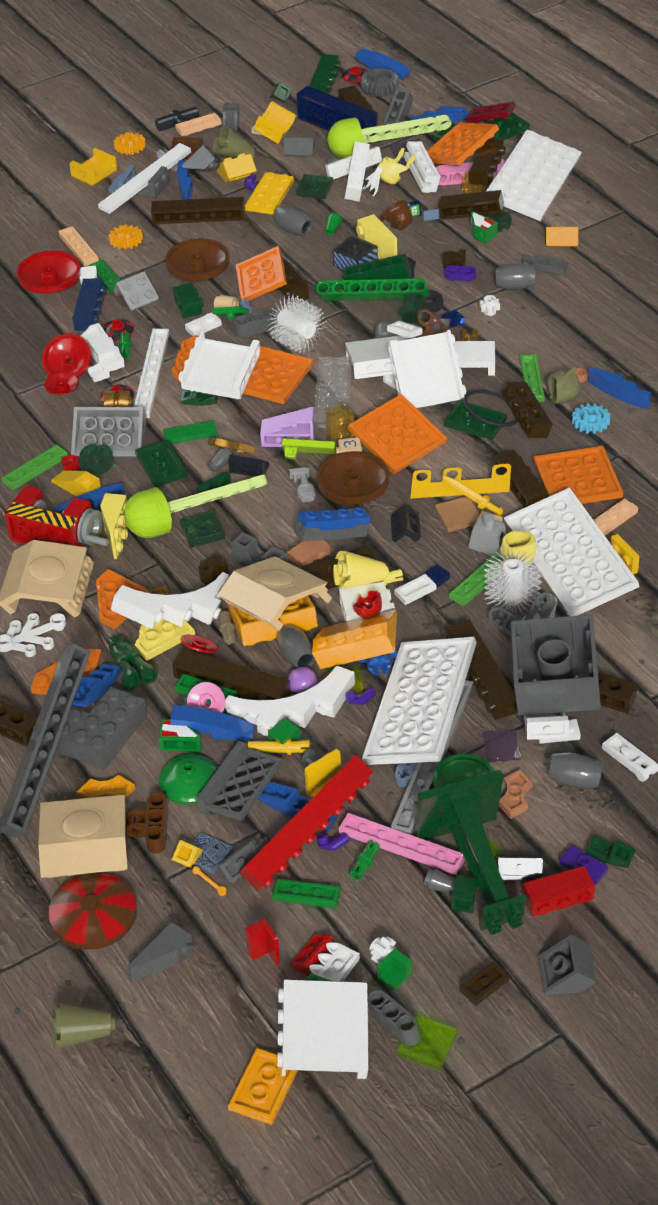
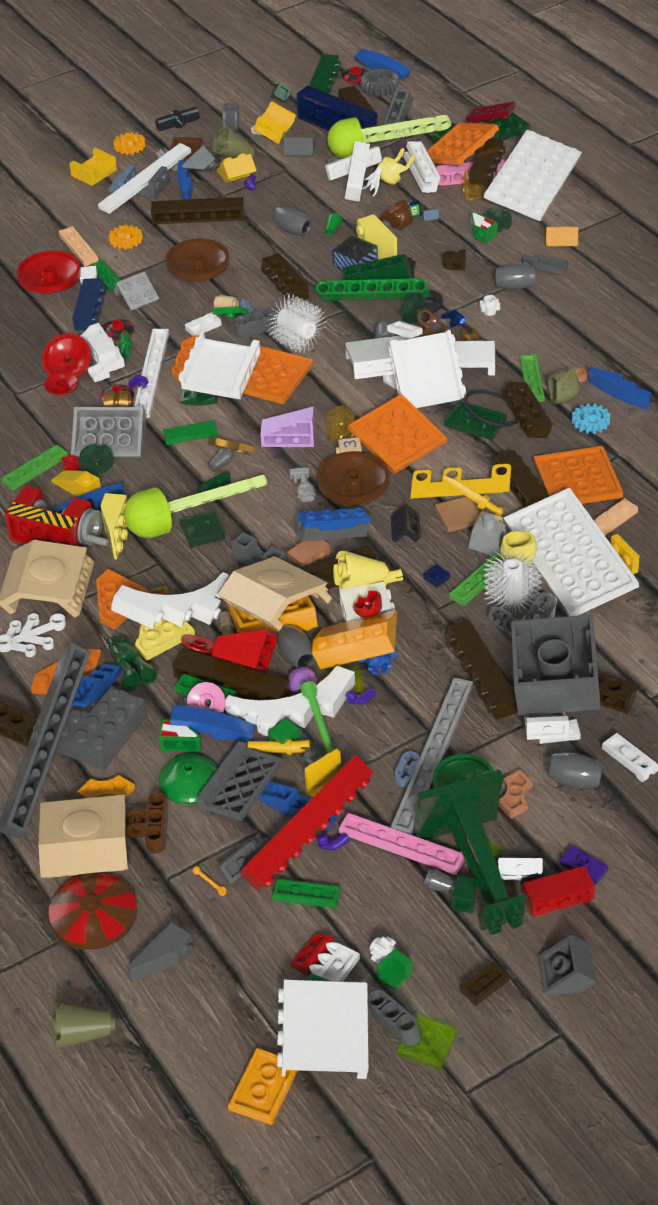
dark green plate [135,439,187,487] -> none
yellow slope [171,840,203,868] -> none
dark green brick [173,283,204,318] -> none
light nougat plate [175,113,221,136] -> none
sand blue piece [191,833,233,874] -> none
dark brown leg [198,554,229,584] -> none
black panel [228,455,269,477] -> none
orange plate [236,246,287,301] -> none
yellow plate [245,172,294,215] -> none
red panel [245,919,280,965] -> none
lime hinge [282,438,336,459] -> none
clear green plate [296,174,333,199] -> none
clear plate [314,357,352,428] -> none
green pin [349,840,380,881] -> none
white plate [362,637,477,765] -> none
white plate [394,574,436,605] -> none
blue slope [409,106,469,128] -> none
dark brown brick [438,190,504,220] -> none
dark purple plate [444,265,476,281] -> none
clear purple piece [483,730,521,763] -> none
dark green slope [586,834,636,868] -> none
none -> dark purple arm [128,374,149,389]
none -> red slope [212,629,278,673]
none -> bright green piece [300,681,334,753]

